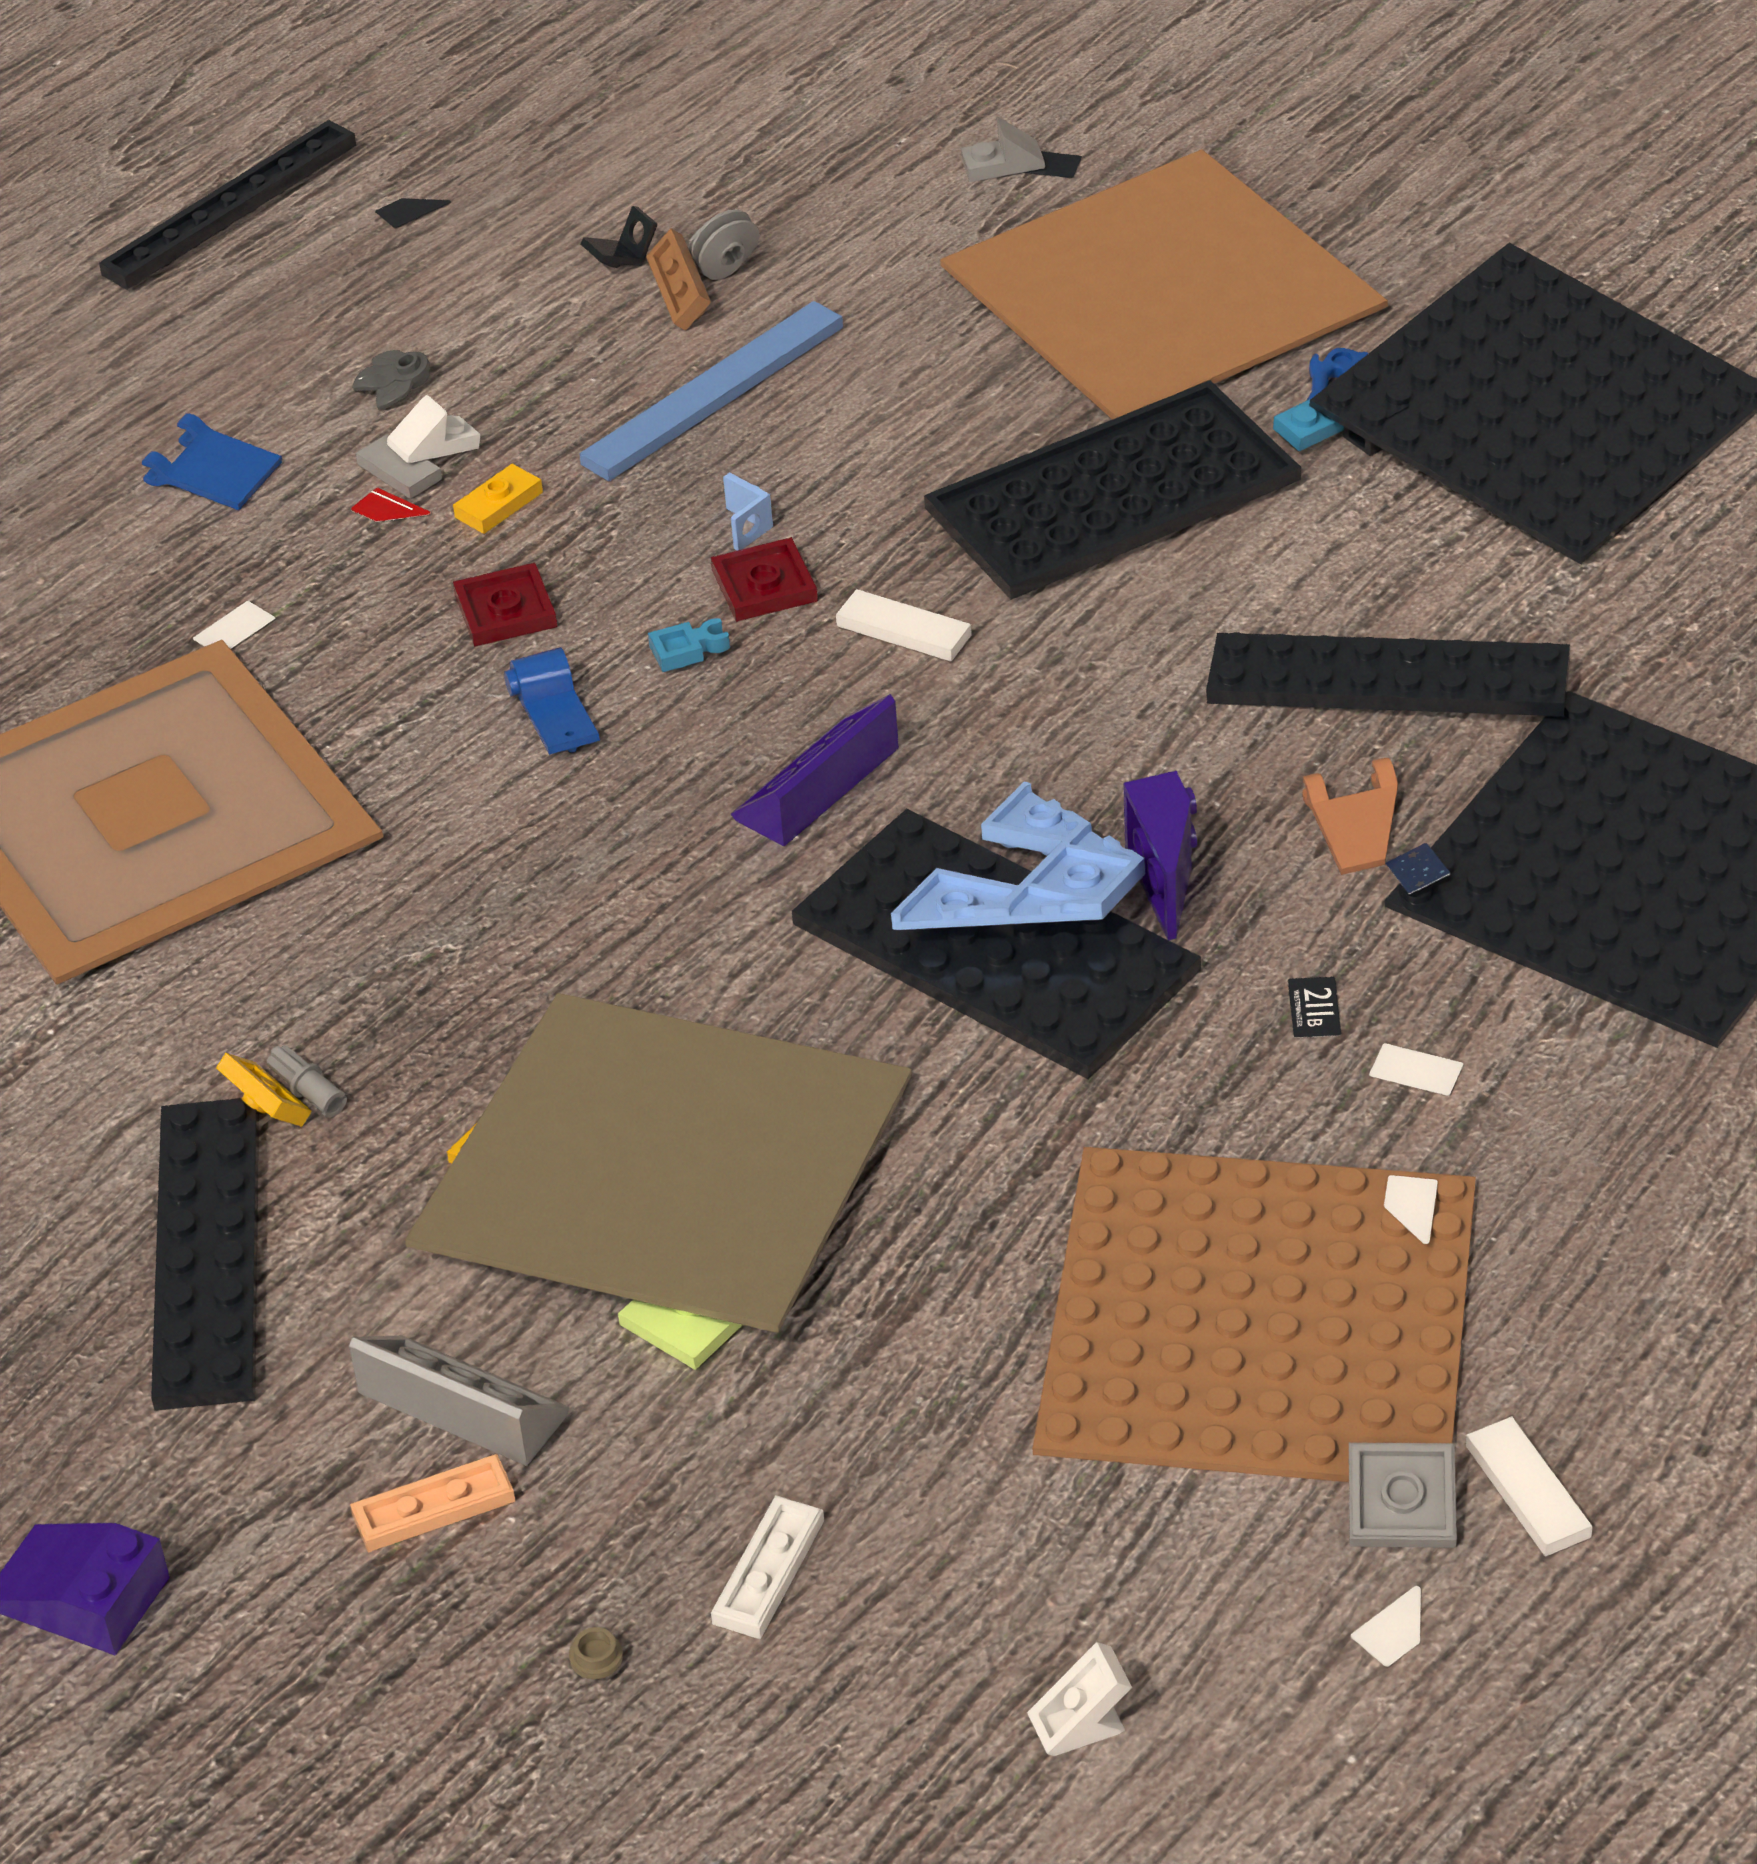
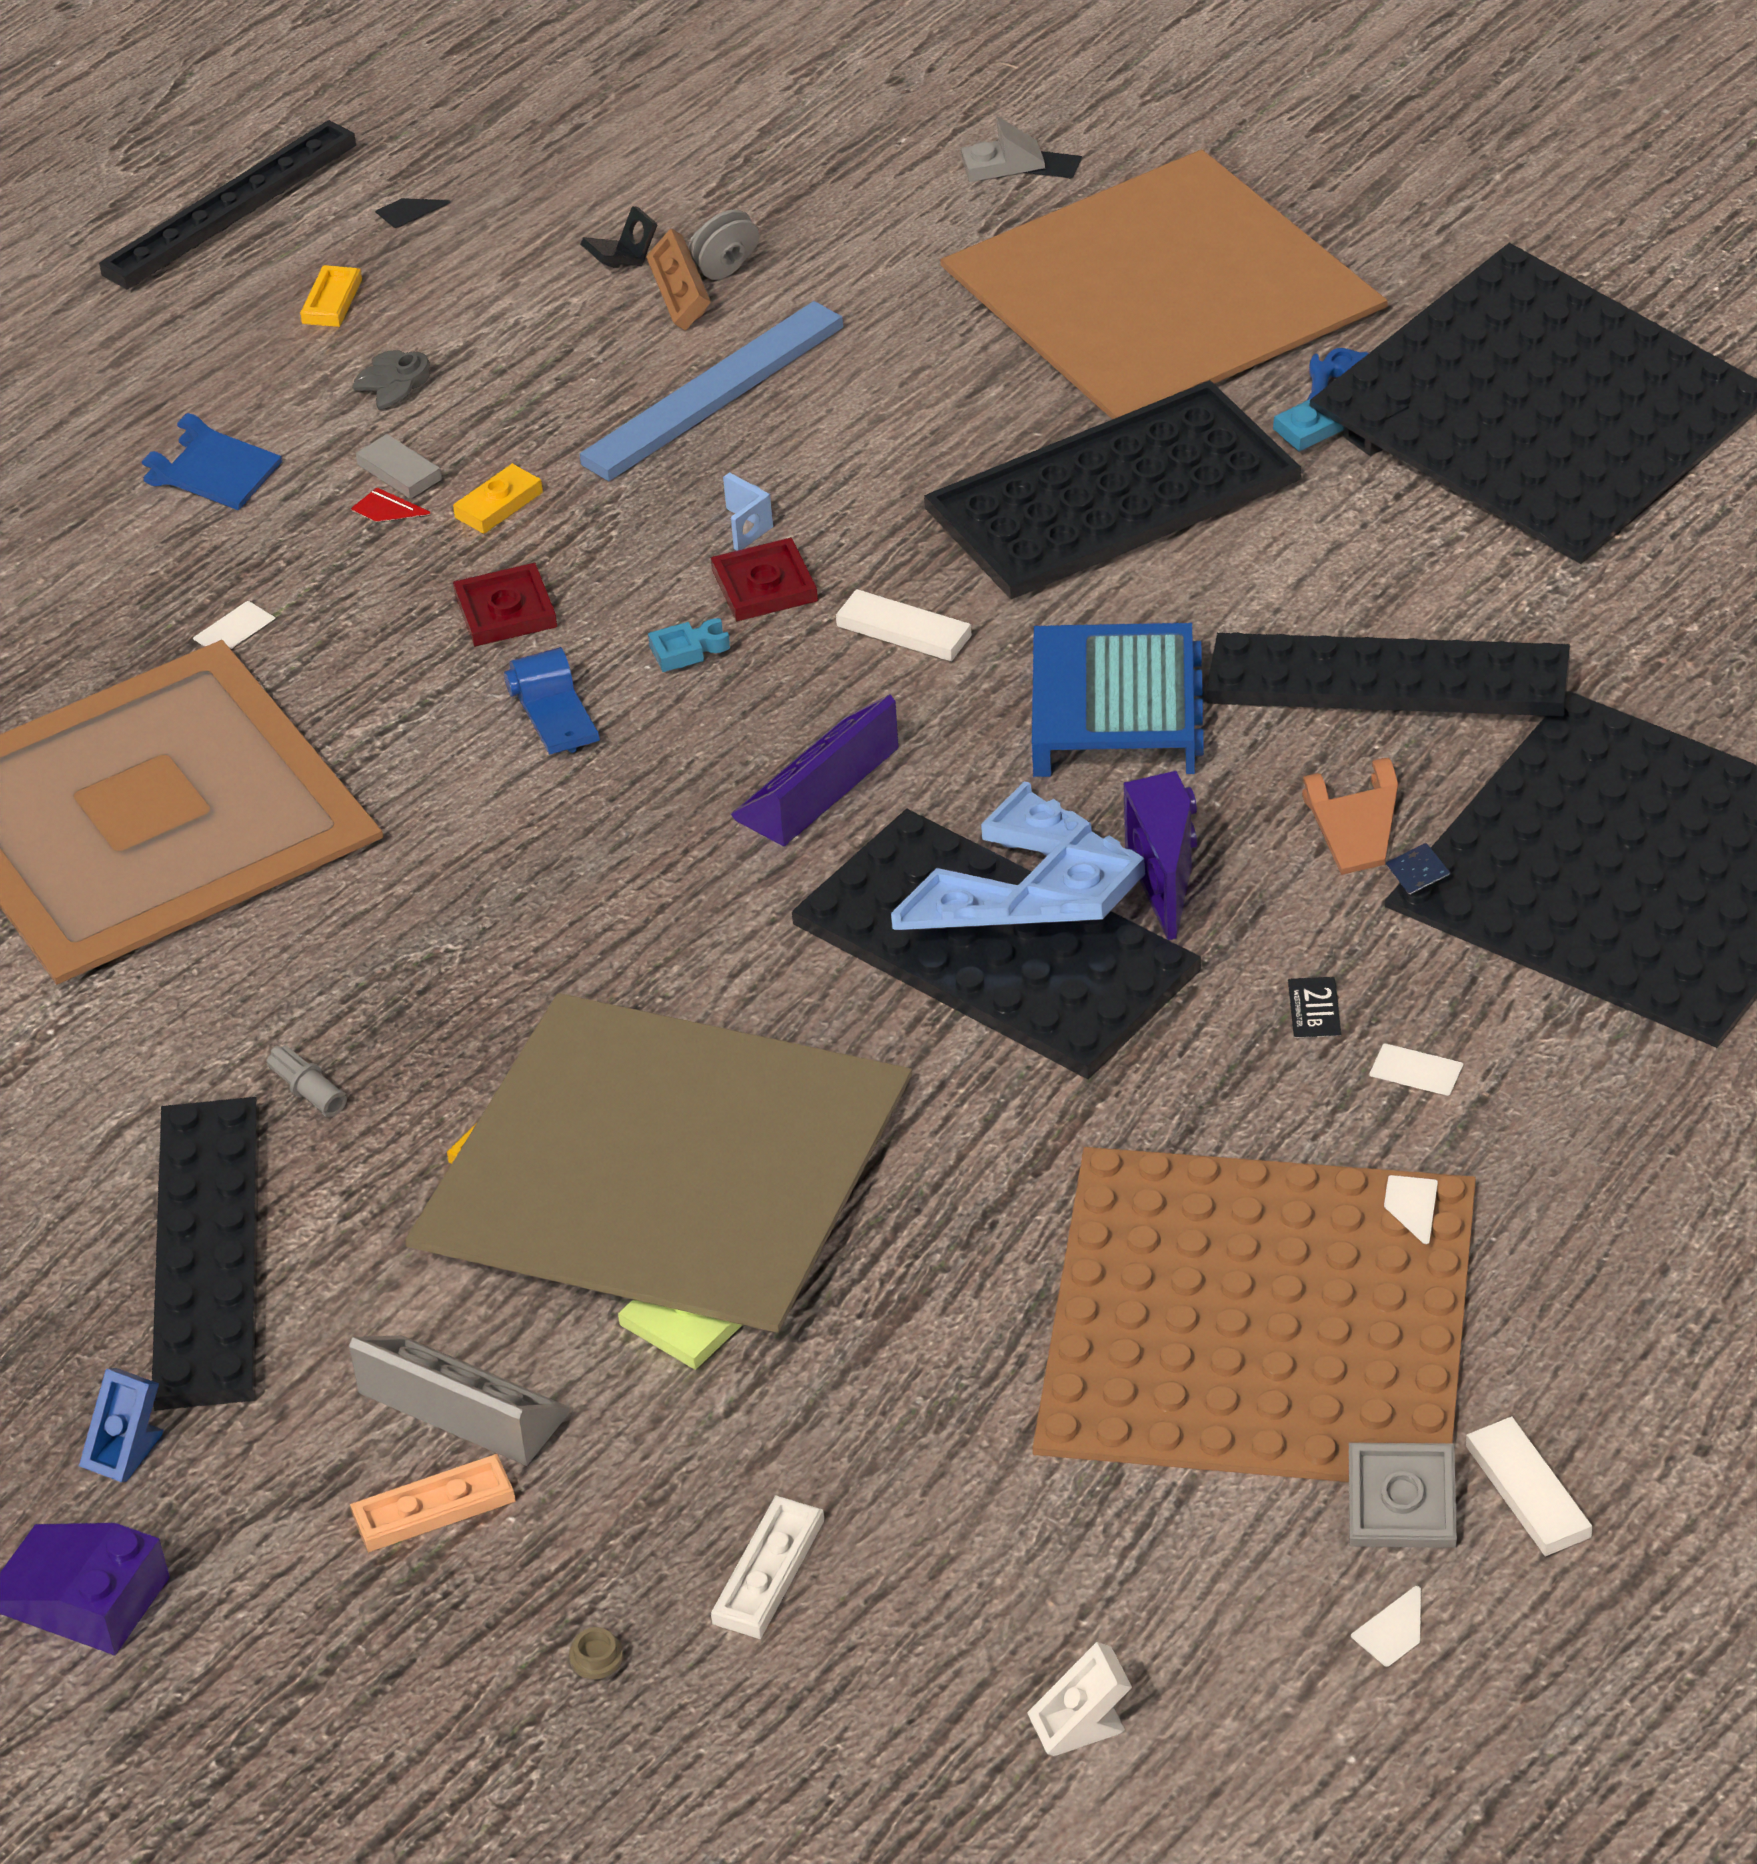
yellow plate [216,1053,312,1127] -> none
white slope [387,395,480,463] -> none
none -> blue slope [79,1368,164,1482]
none -> yellow tile [300,265,362,327]
none -> panel [1032,623,1204,777]

